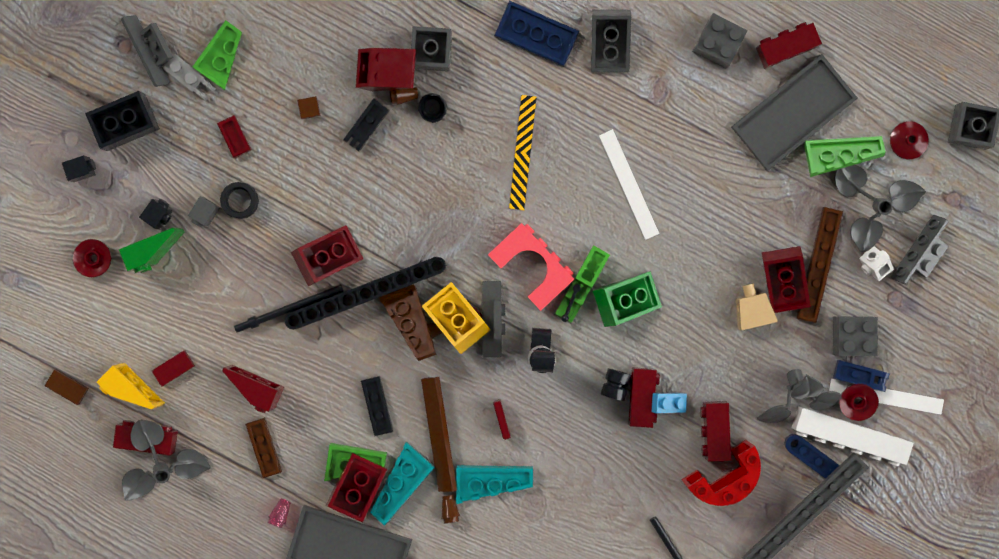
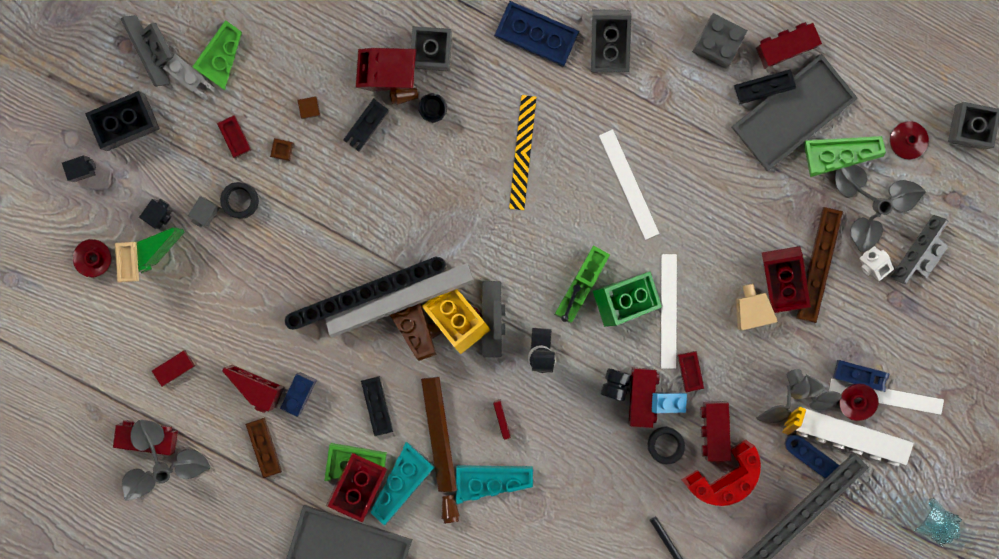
reddish brown tile [45,369,89,405] -> none
yellow slope [97,363,165,409] -> none
black bar [234,284,344,333] -> none
clear pink cone [268,498,291,528] -> none
dark red slope [291,225,363,287] -> none
coral arch [488,223,574,311] -> none
dark grey brick [833,316,878,356] -> none
none -> tan tile [115,242,139,282]
none -> reddish brown tile [270,138,294,161]
none -> dark blue brick [280,372,317,417]
none -> light grey tile [325,263,474,337]
none -> black tyre [647,427,685,465]
none -> white sticker [661,254,677,369]
none -> dark red tile [677,351,704,392]
none -> black tile [734,69,796,105]
none -> yellow tile [782,406,806,435]
none -> clear light blue hat [914,497,962,547]

